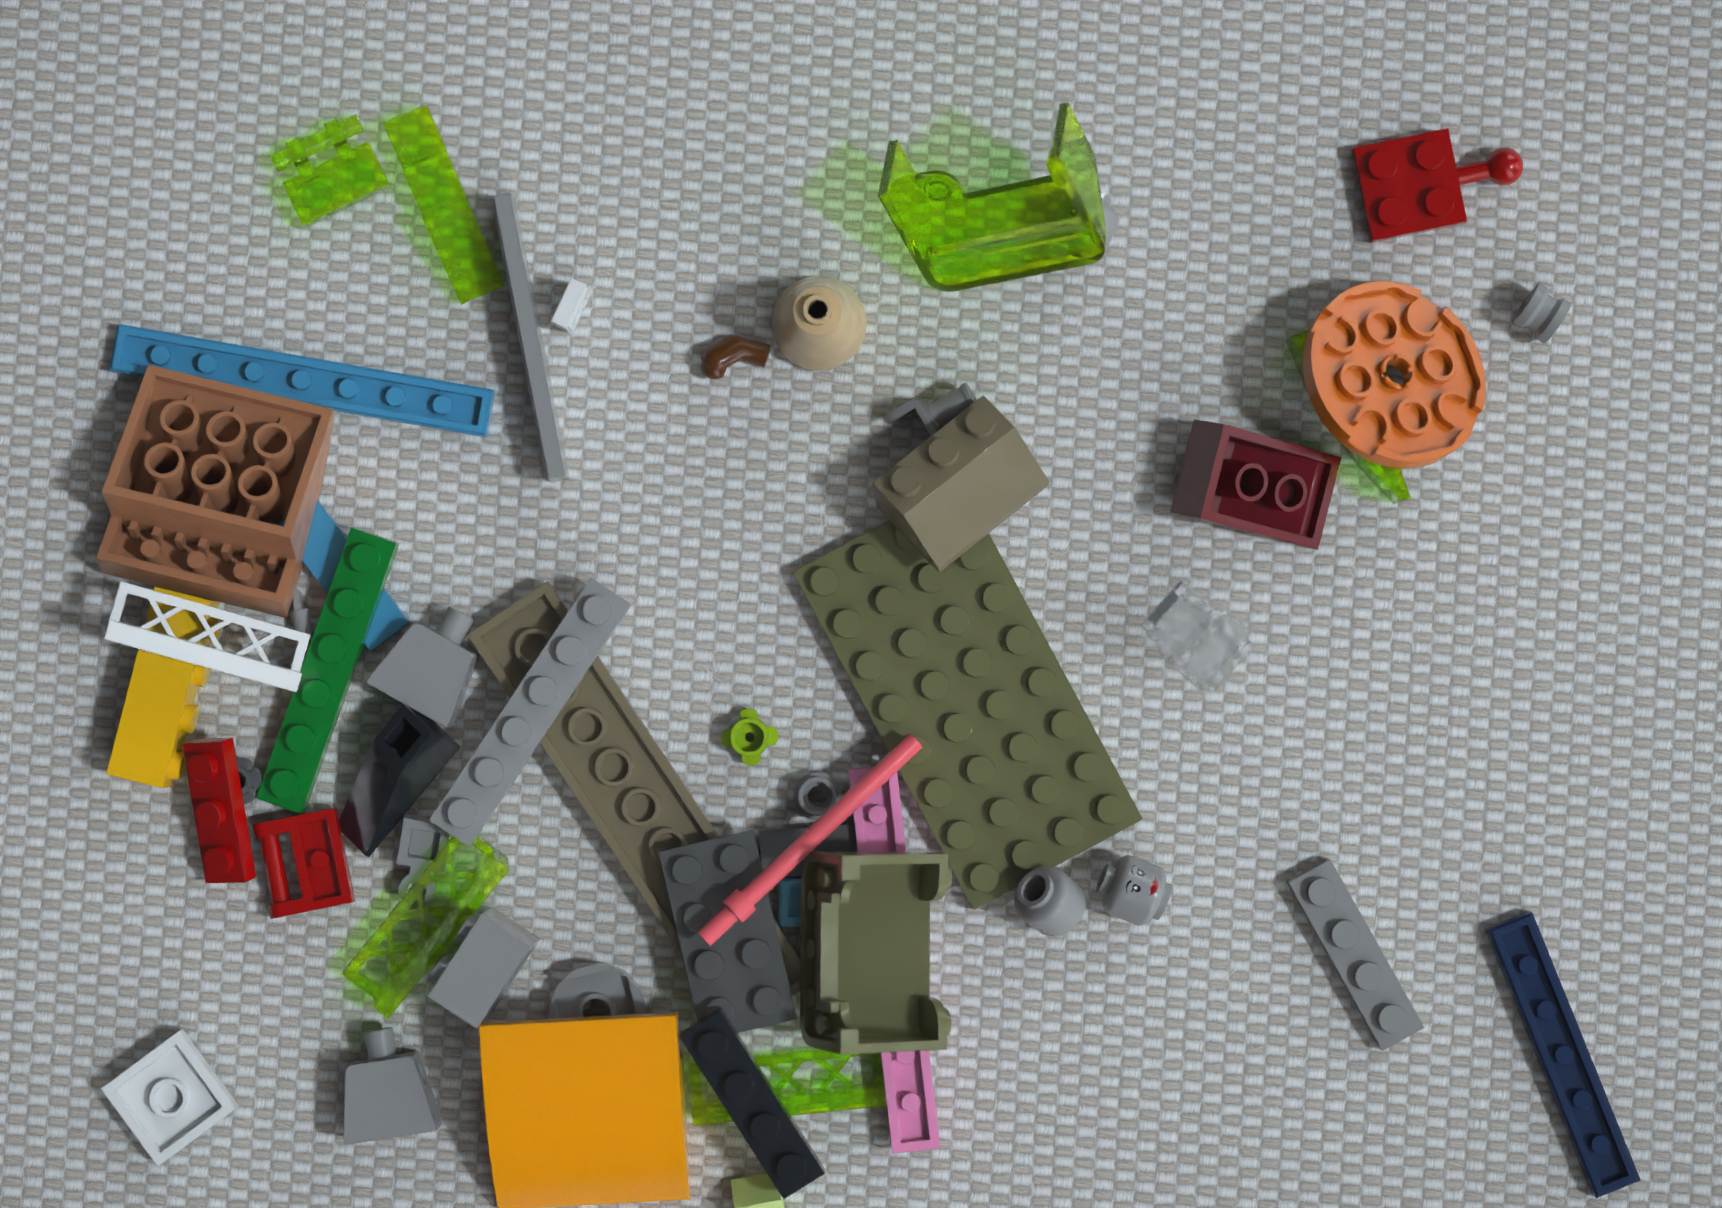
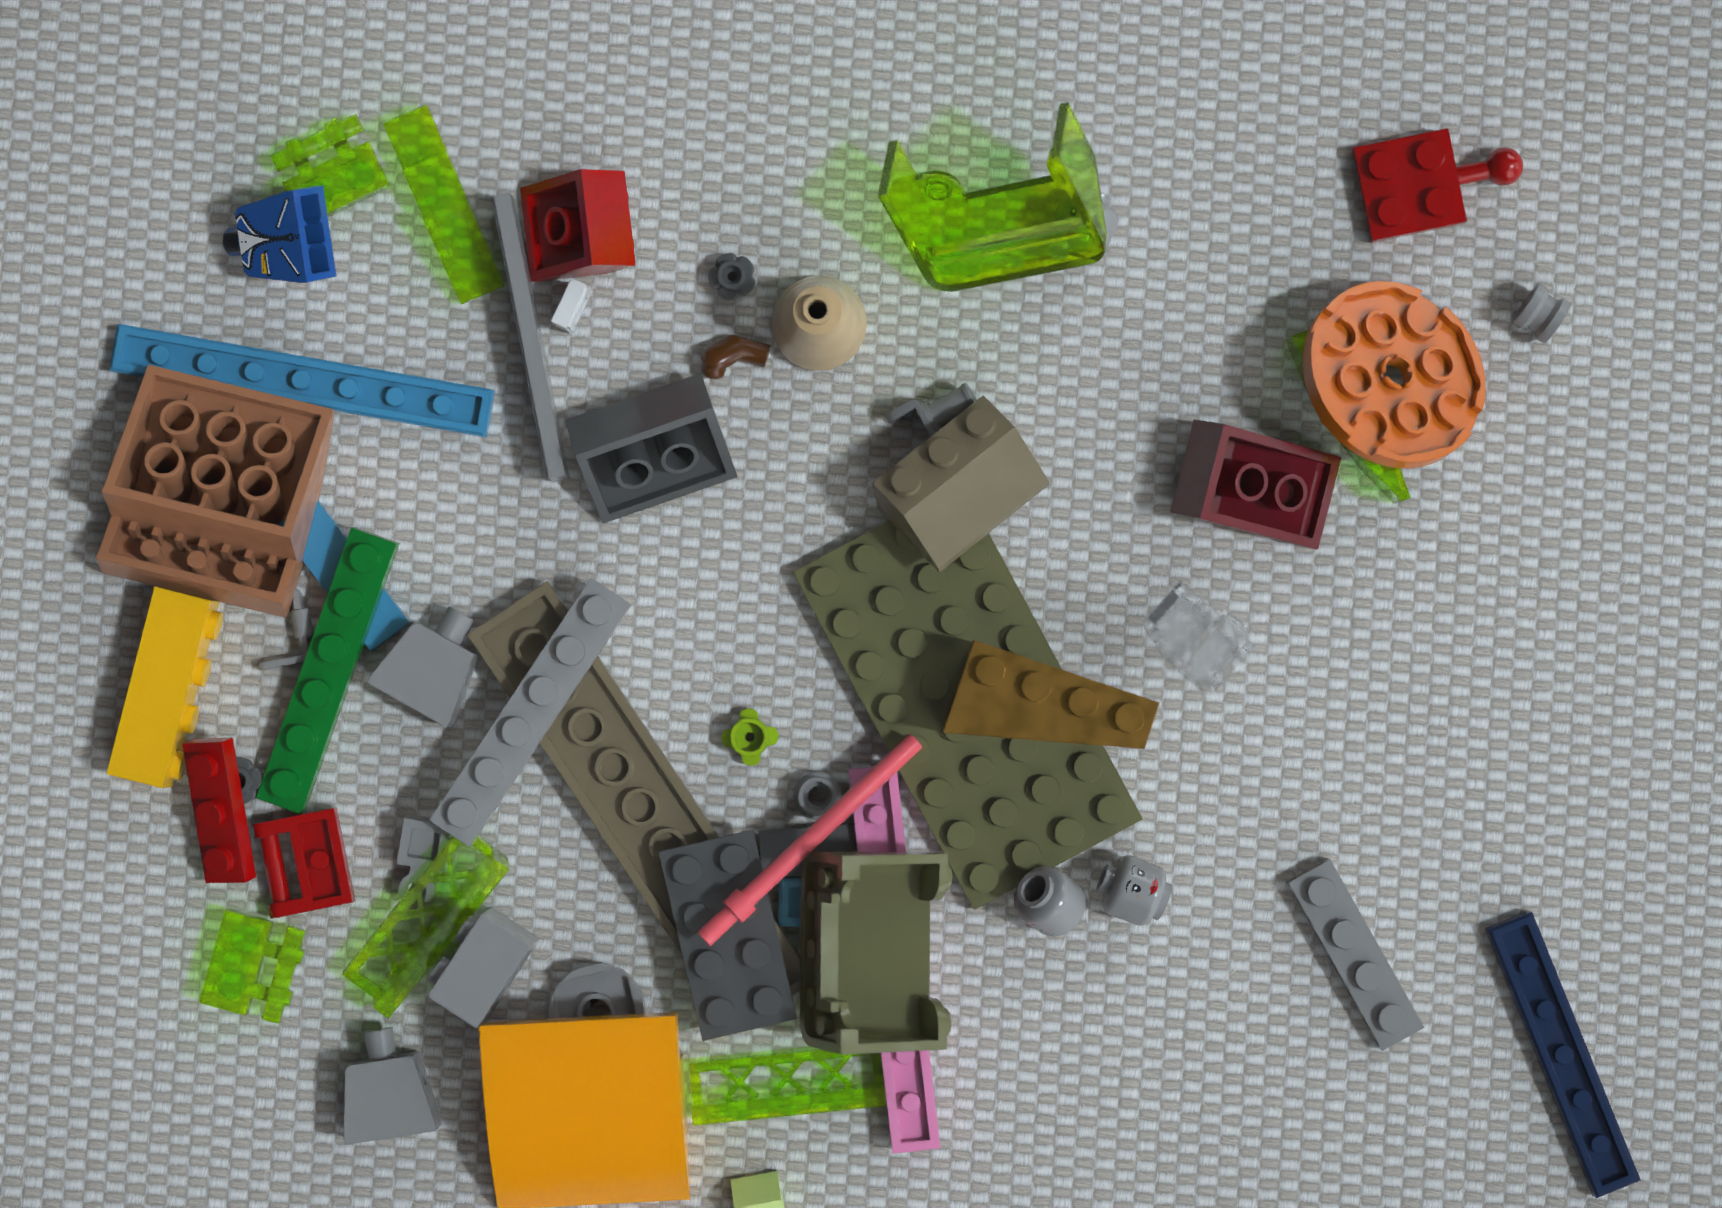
white plate [101,1029,239,1166] -> none
white fence [104,581,311,692] -> none
black slope [339,704,461,857] -> none
black plate [679,1007,825,1199] -> none
none -> clear neon green plate [199,908,306,1023]
none -> blue torso [223,185,337,283]
none -> red slope [520,169,636,282]
none -> dark grey slope [565,373,738,524]
none -> dark grey plate [708,253,755,300]
none -> pearl gold wedge [942,640,1160,749]

